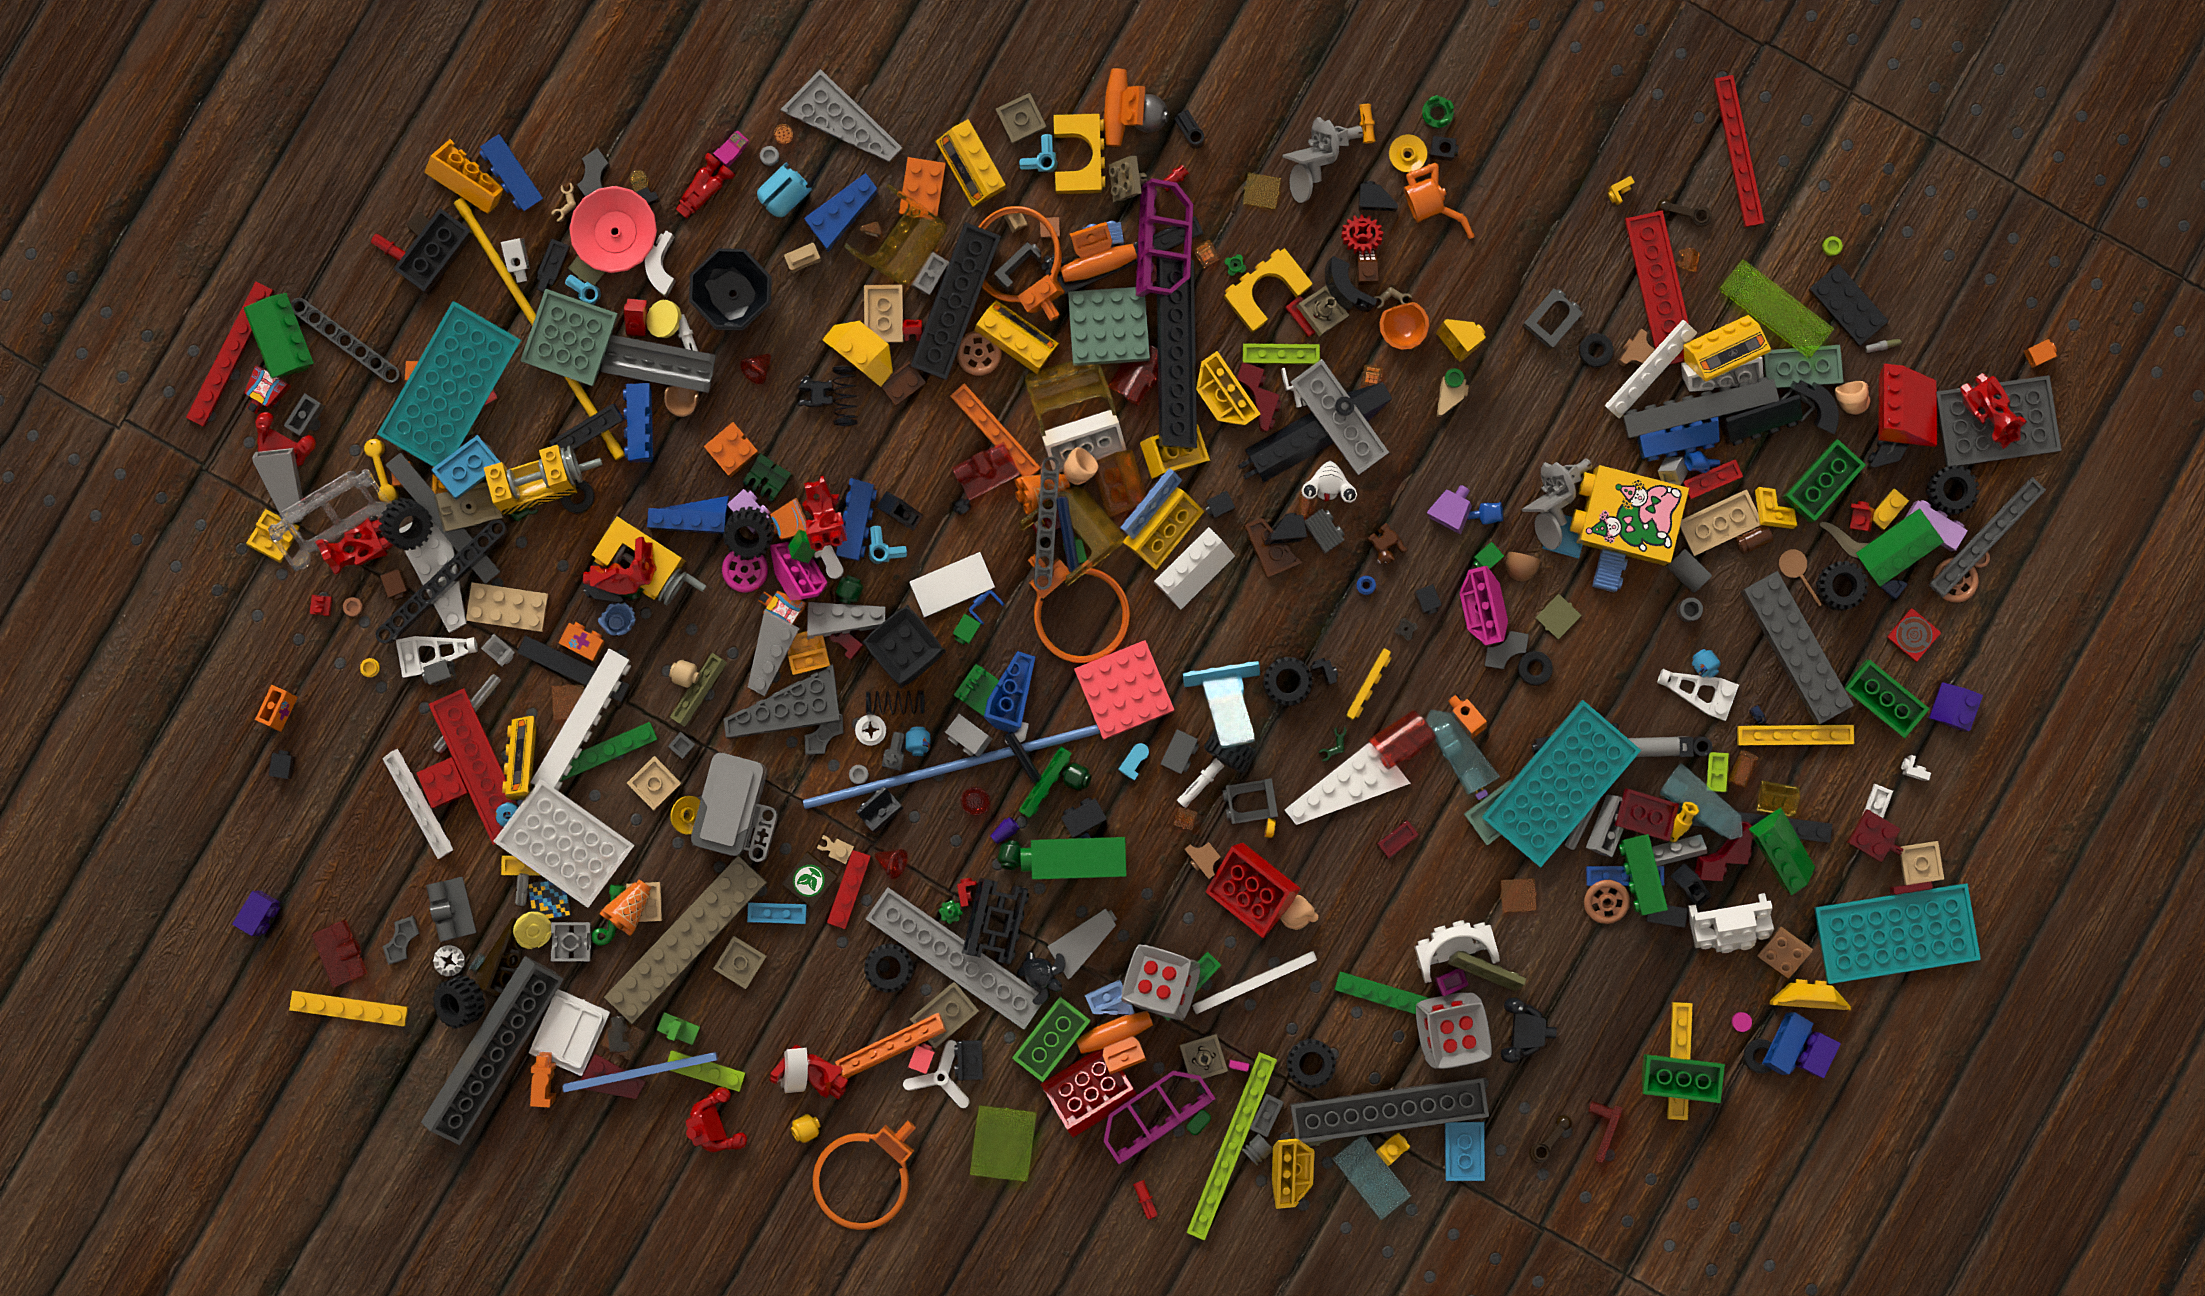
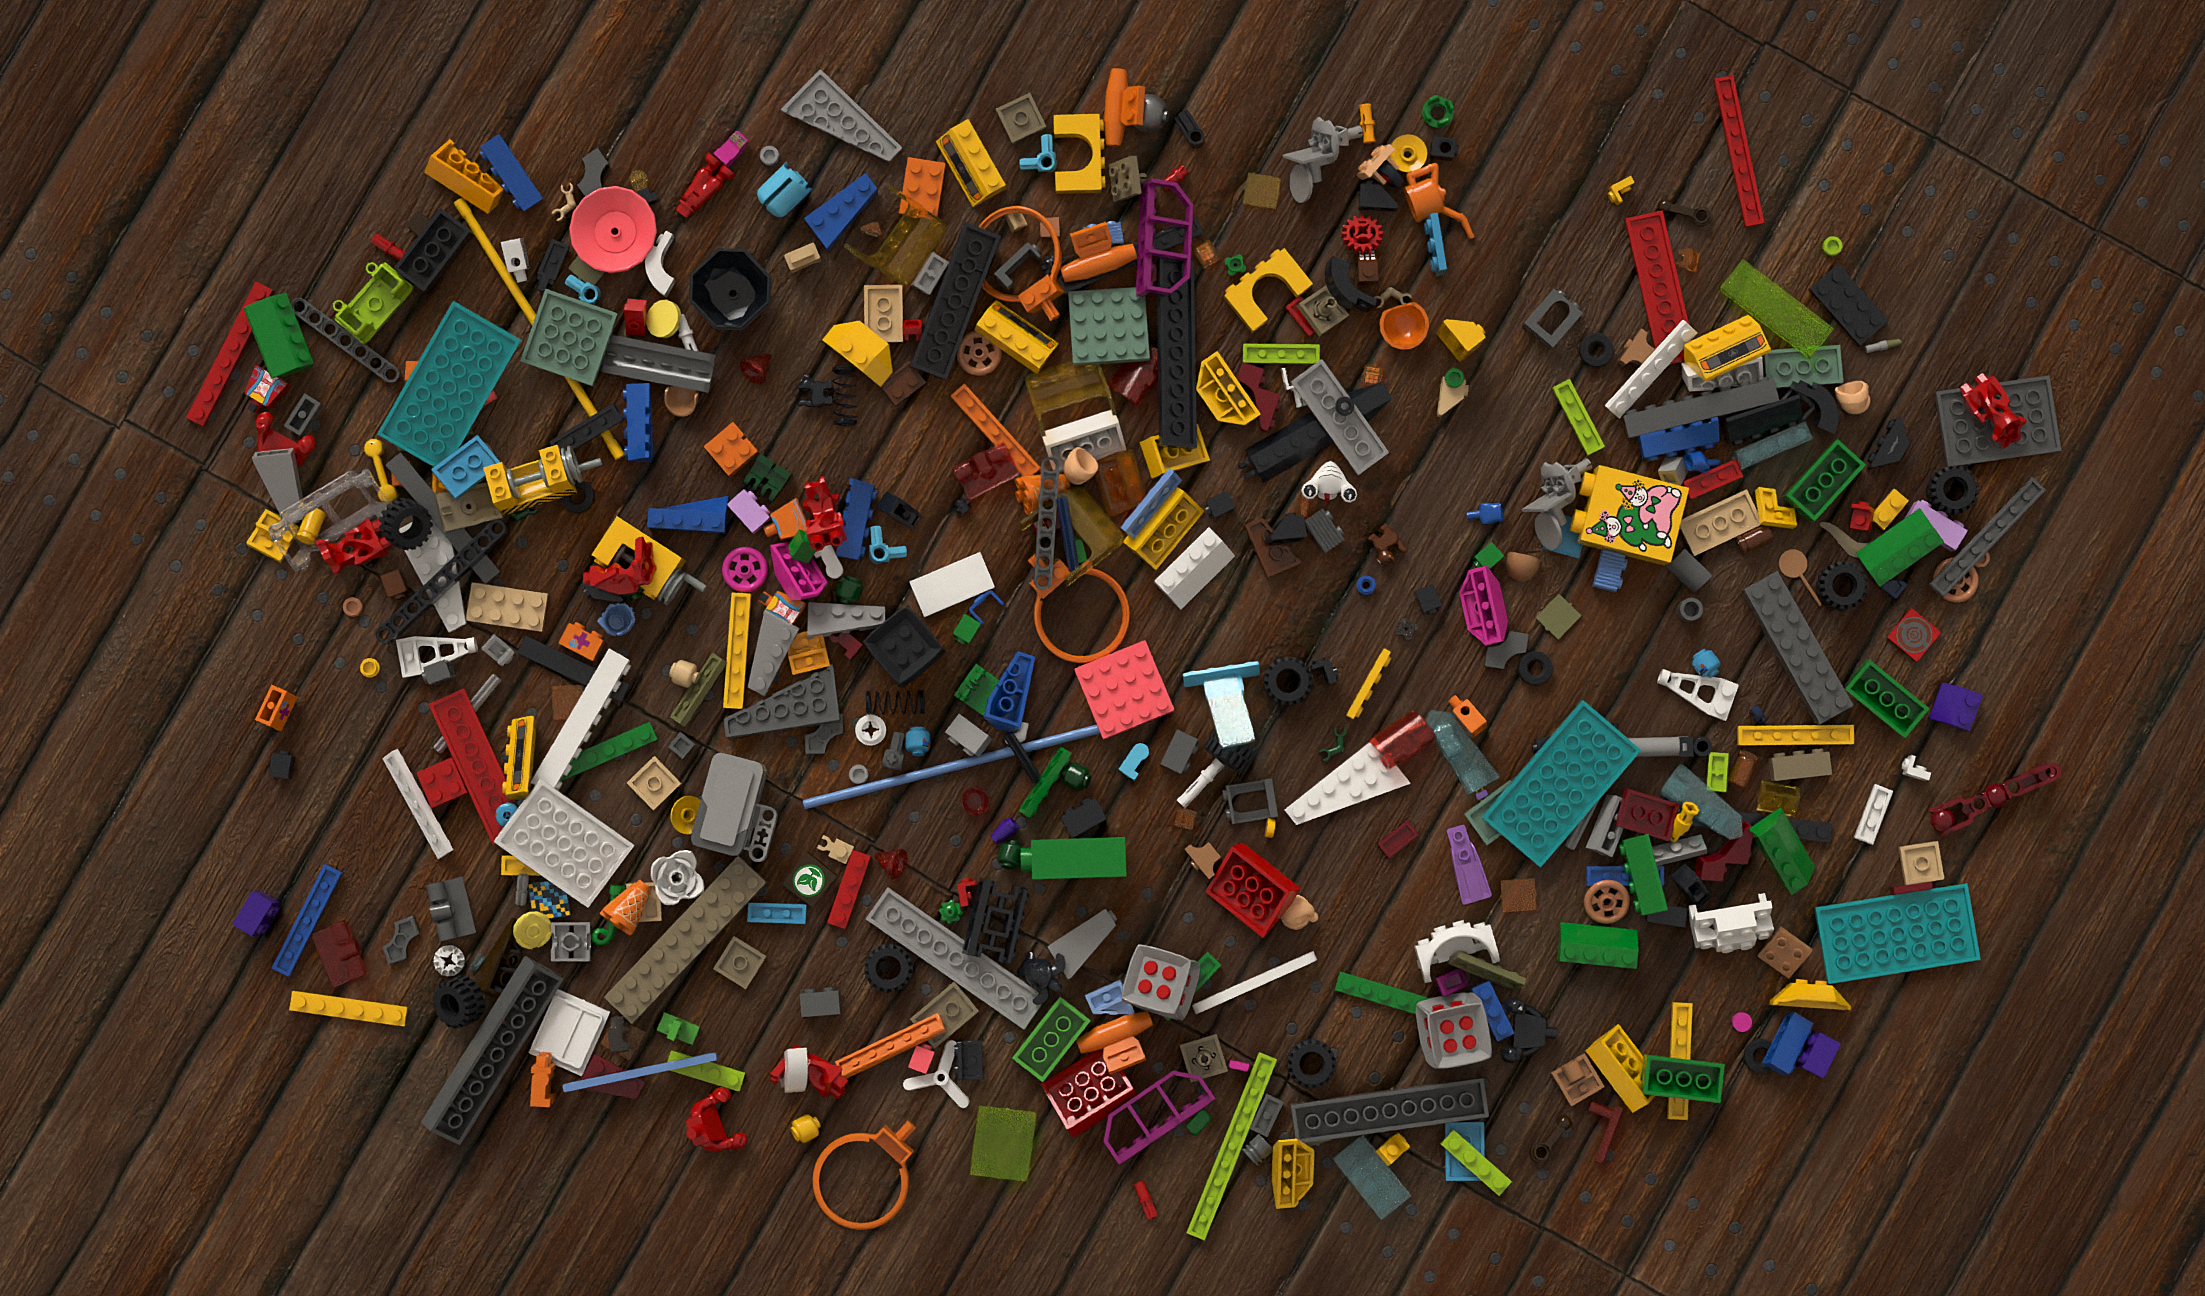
red tile [310,595,333,616] -> none
black tyre [723,506,774,560] -> none
clear orange tile [774,124,793,144] -> none
black bracket [856,787,904,833] -> none
medium lavender torso [1427,485,1472,535] -> none
dark red plate [1847,809,1904,862] -> none
red slope [1879,363,1937,447] -> none
orange brick [2023,339,2057,368] -> none
none -> blue plate [272,864,343,977]
none -> yellow piece [296,507,326,545]
none -> lime container [333,262,414,344]
none -> white brick [651,850,704,905]
none -> yellow plate [723,593,751,709]
none -> dark grey brick [800,987,841,1017]
none -> light nougat plate [1357,144,1404,189]
none -> dark azure plate [1424,213,1447,276]
none -> lime plate [1440,1129,1512,1196]
none -> medium lavender piece [1446,825,1492,905]
none -> blue brick [1469,980,1514,1042]
none -> medium nougat plate [1551,1053,1604,1106]
none -> lime plate [1552,379,1605,456]
none -> green slope [1557,922,1638,969]
none -> yellow slope [1585,1024,1656,1113]
none -> clear light blue brick [1731,421,1813,470]
none -> dark tan brick [1768,748,1832,781]
none -> dark red piece [1927,763,2061,837]

